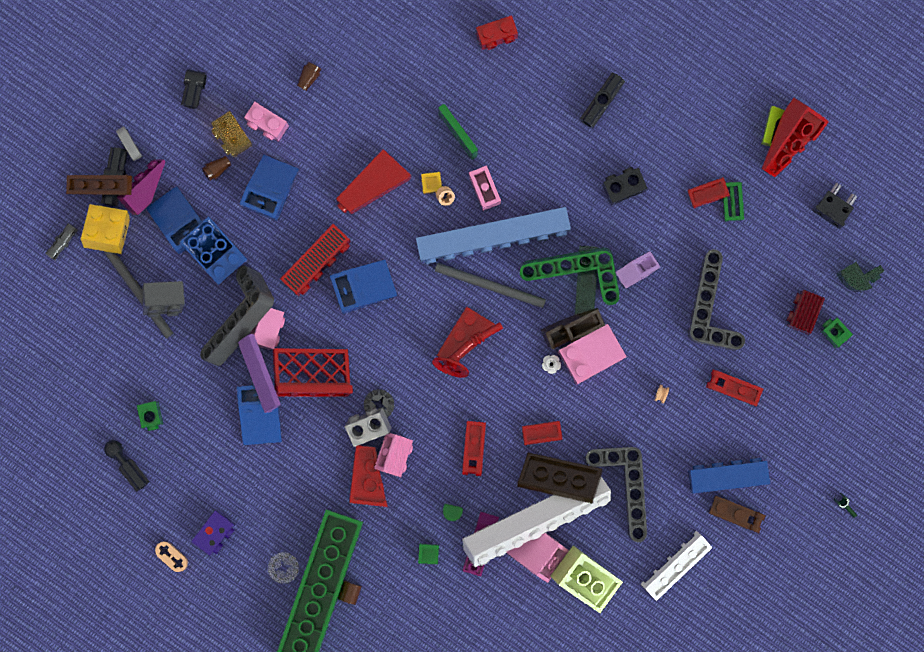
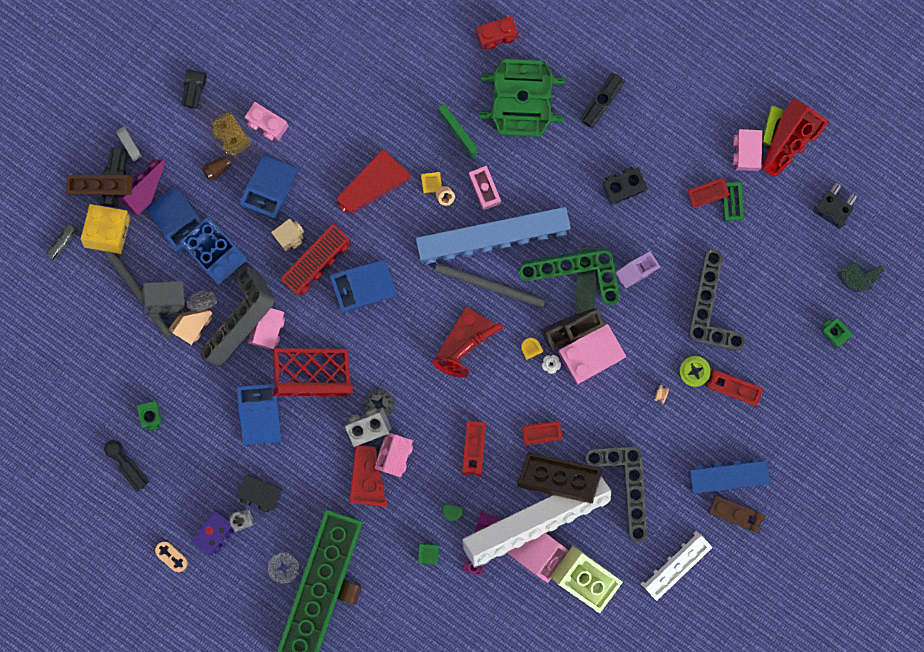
medium lavender tile [238,334,281,413] -> none
reddish brown cone [297,61,321,91] -> none
dark red brick [786,290,825,335] -> none
dark green hand [834,493,857,518] -> none
none -> light nougat slope [168,308,212,345]
none -> clear gear [186,291,217,312]
none -> light grey piece [229,509,254,532]
none -> black brick [237,475,283,513]
none -> tan brick [271,219,305,252]
none -> green piece [480,59,565,137]
none -> yellow tile [521,338,543,360]
none -> lime gear [679,356,710,387]
none -> bright pink brick [733,129,762,171]

